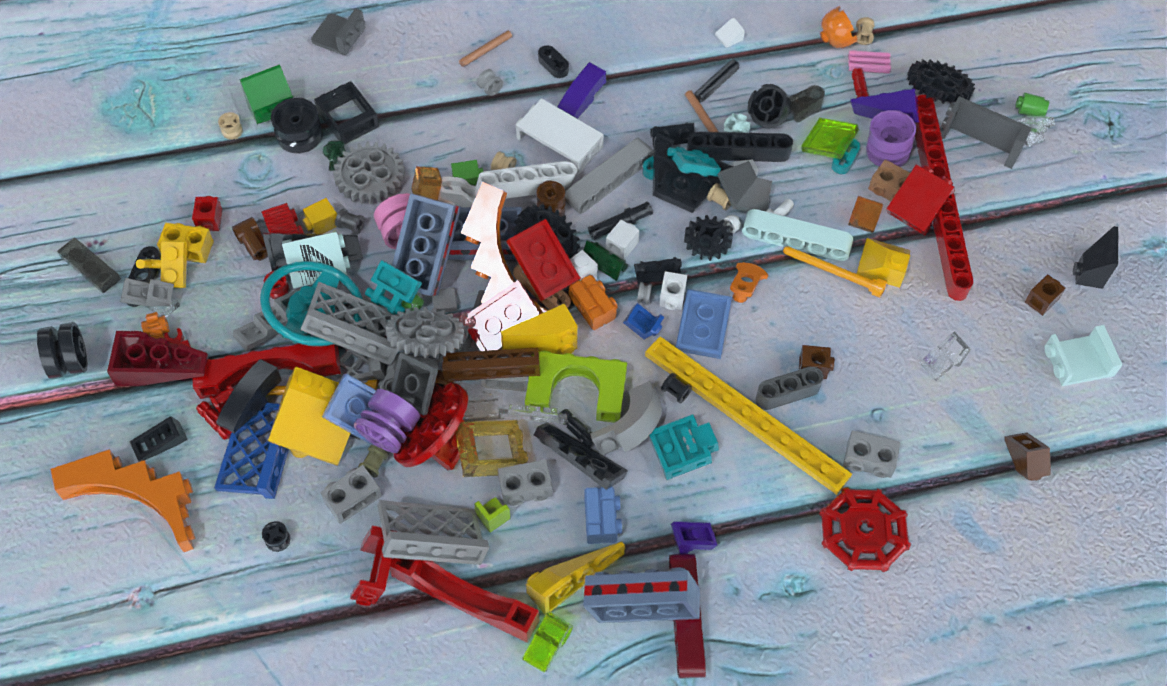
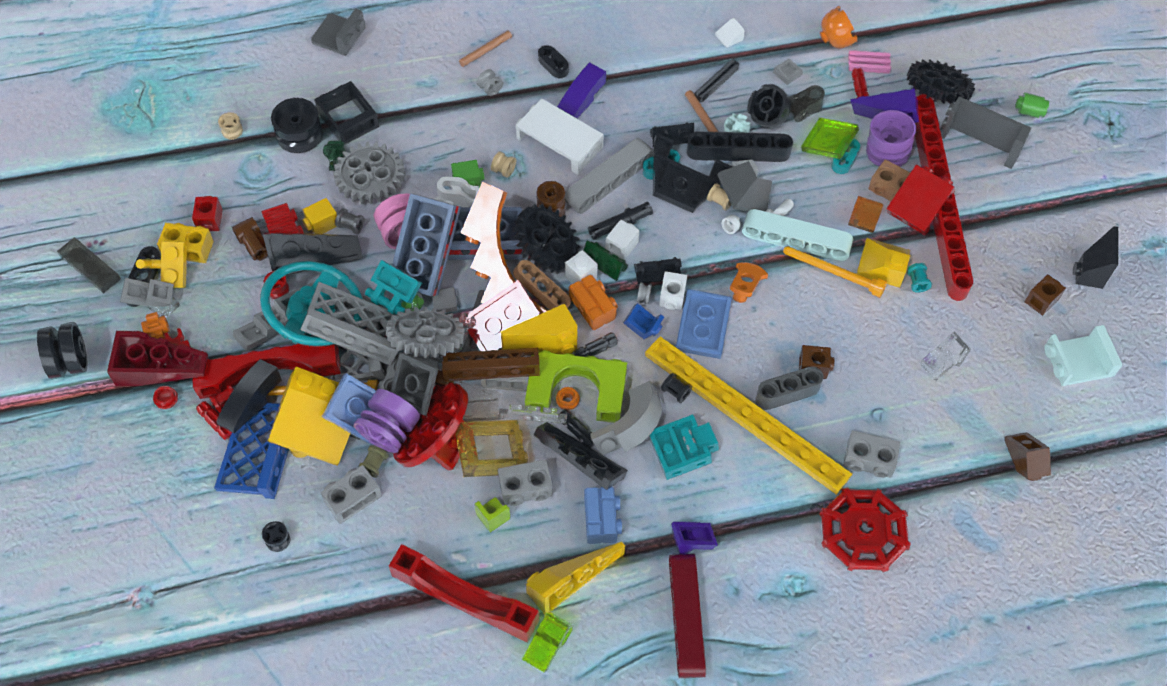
orange arch [50,449,195,553] -> none
black slope [129,416,188,462] -> none
green slope [239,64,293,125] -> none
light aqua panel [282,229,351,289] -> none
red panel [350,525,397,606] -> none
light grey fence [377,500,489,565] -> none
clear orange panel [411,166,442,200] -> none
white beam [474,161,577,199] -> none
red plate [506,219,581,301] -> none
sand blue brick [583,568,700,623] -> none
teal plate [667,147,721,177] -> none
black gear [684,215,733,261] -> none
tan bush [856,17,874,45] -> none
clear slope [1015,115,1055,147] -> none
none -> red plate [153,386,178,409]
none -> orange plate [556,387,580,410]
none -> black axle [574,332,618,357]
none -> light grey tile [773,59,803,85]
none -> teal bush [906,263,932,293]

